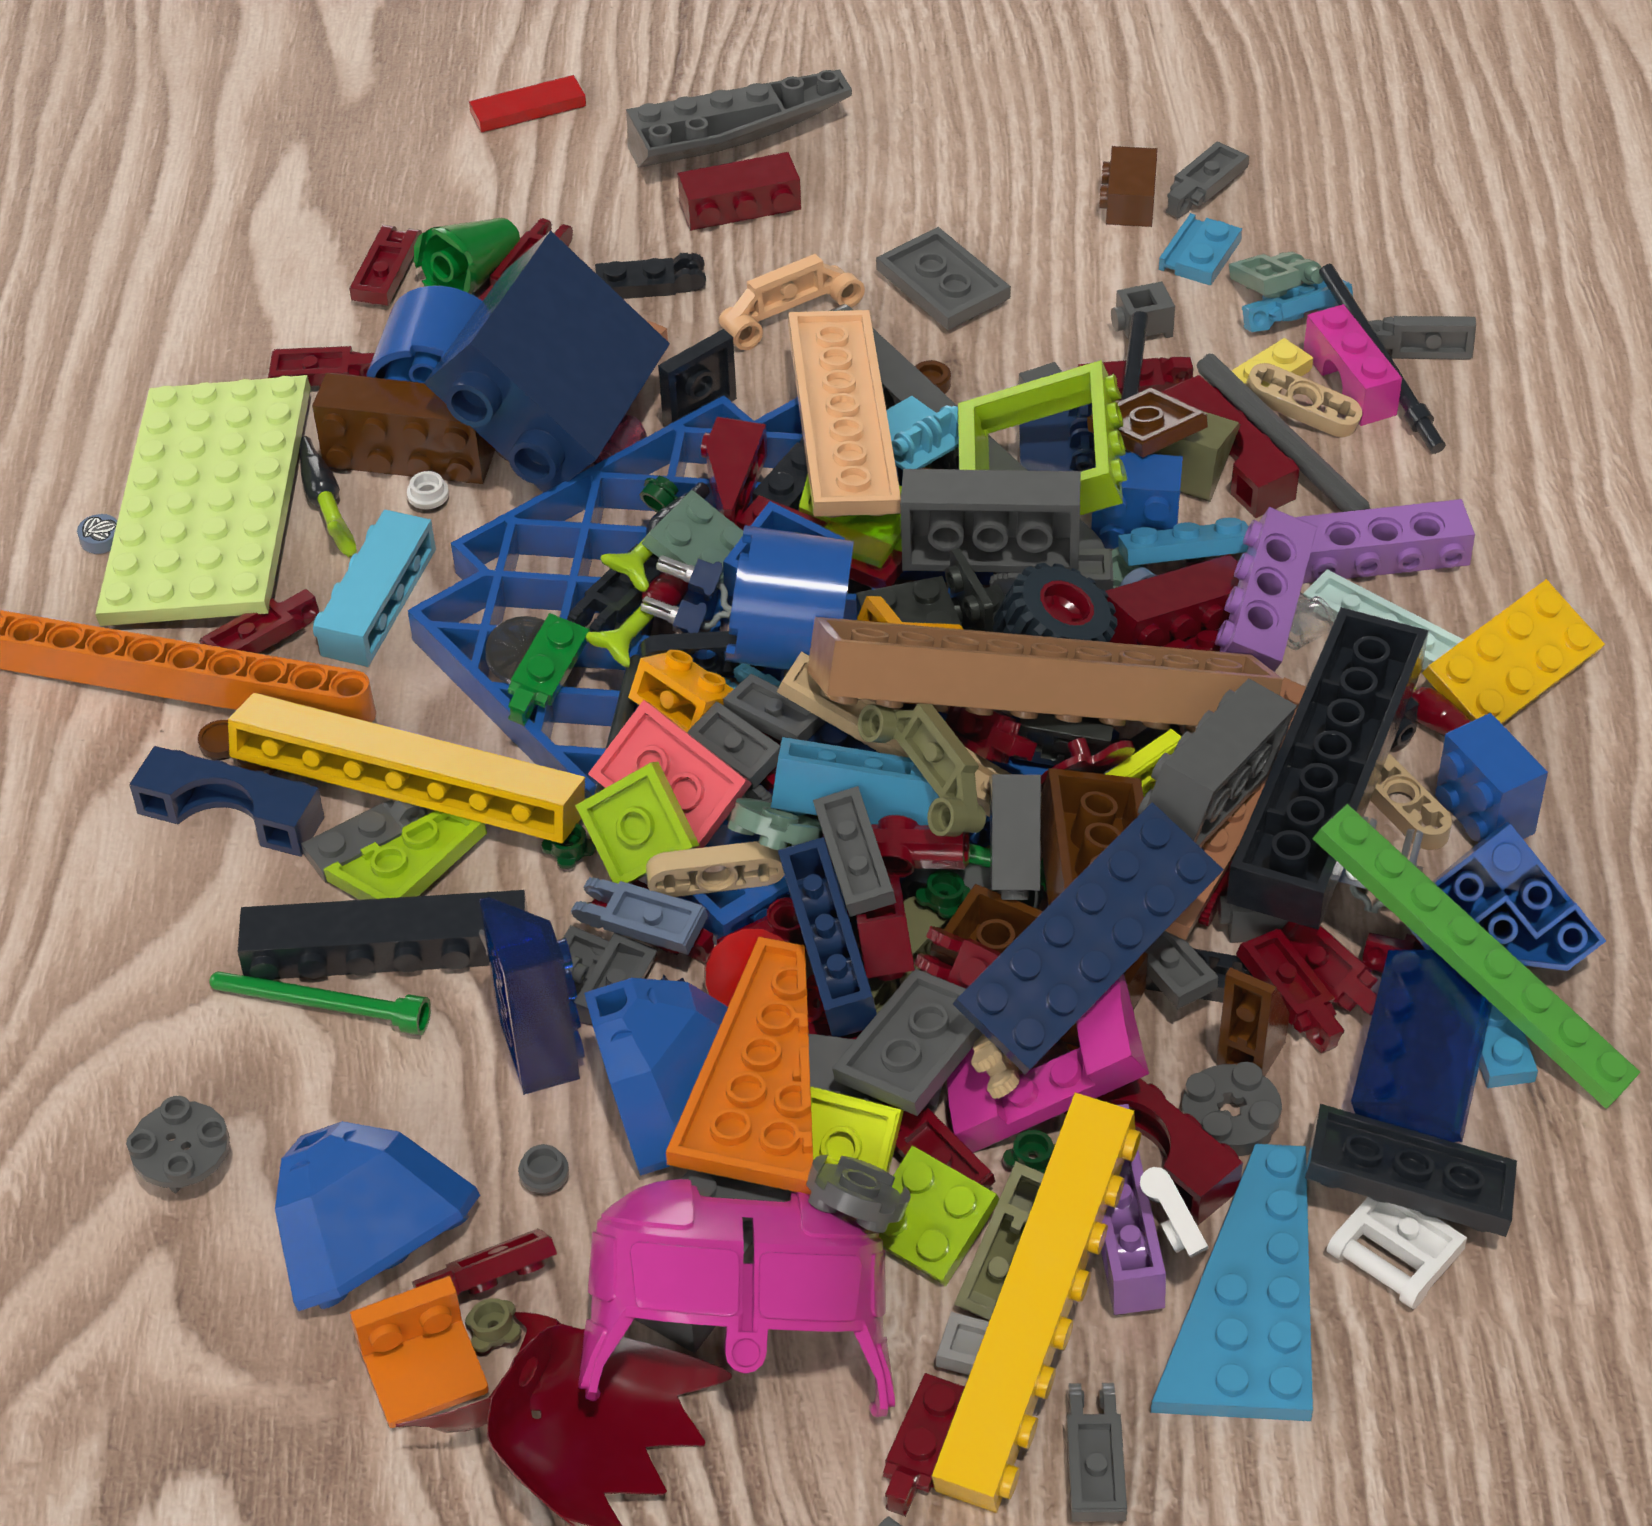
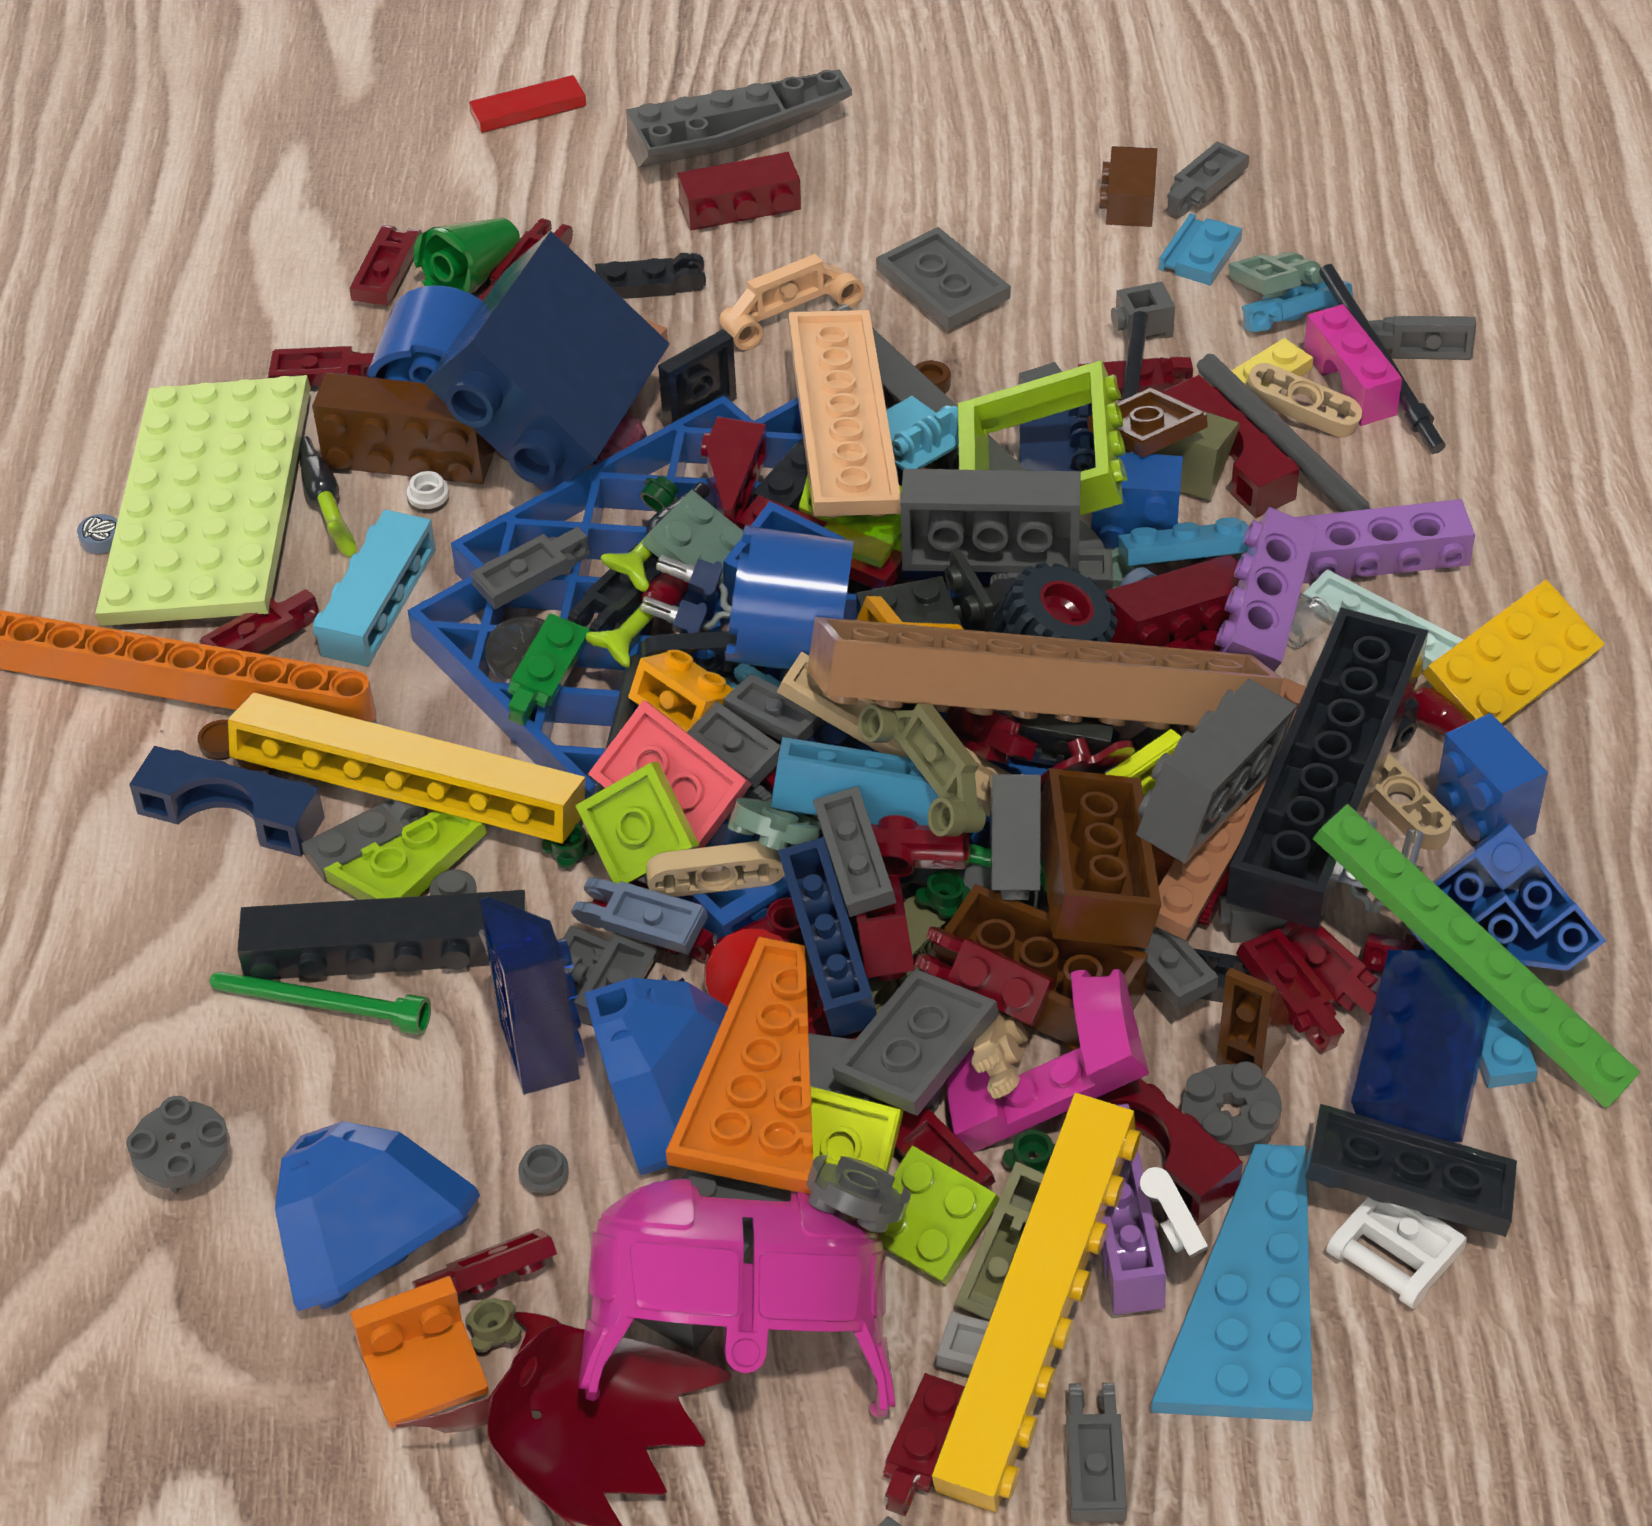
dark blue plate [953,802,1224,1074] -> none
none -> dark grey plate [430,869,477,895]
none -> dark grey hinge [470,527,590,609]

